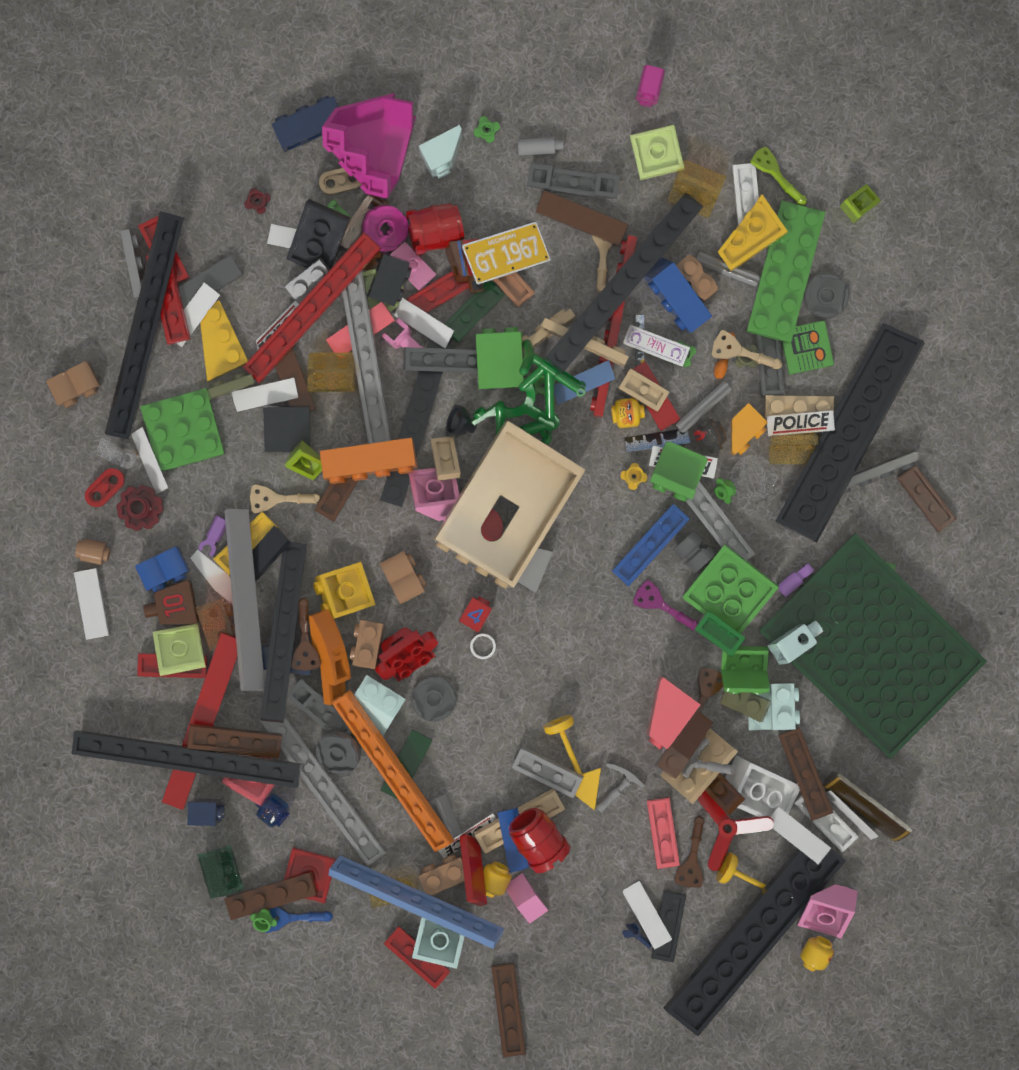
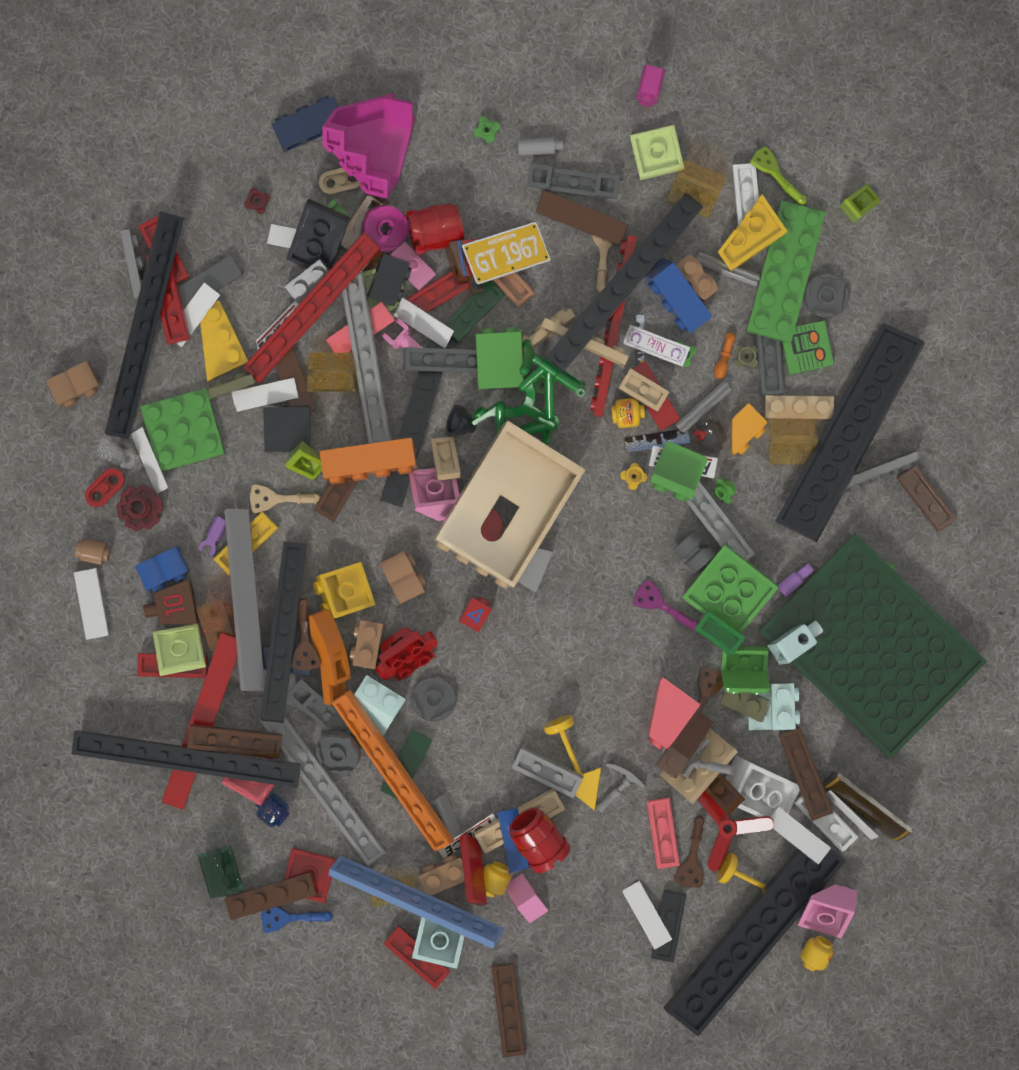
dark blue brick [187,798,225,826] -> none
white sticker [190,550,233,605] -> none
black tile [229,526,291,582] -> none
bright green plate [250,909,277,932] -> none
light aqua slope [419,125,462,179] -> none
white piece [470,633,496,659] -> none
medium blue sticker [554,360,615,405] -> none
blue plate [612,504,690,587] -> none
dark blue hand [622,923,652,949] -> none
tan piece [712,330,782,369] -> none
white sticker [767,410,835,436] -> none

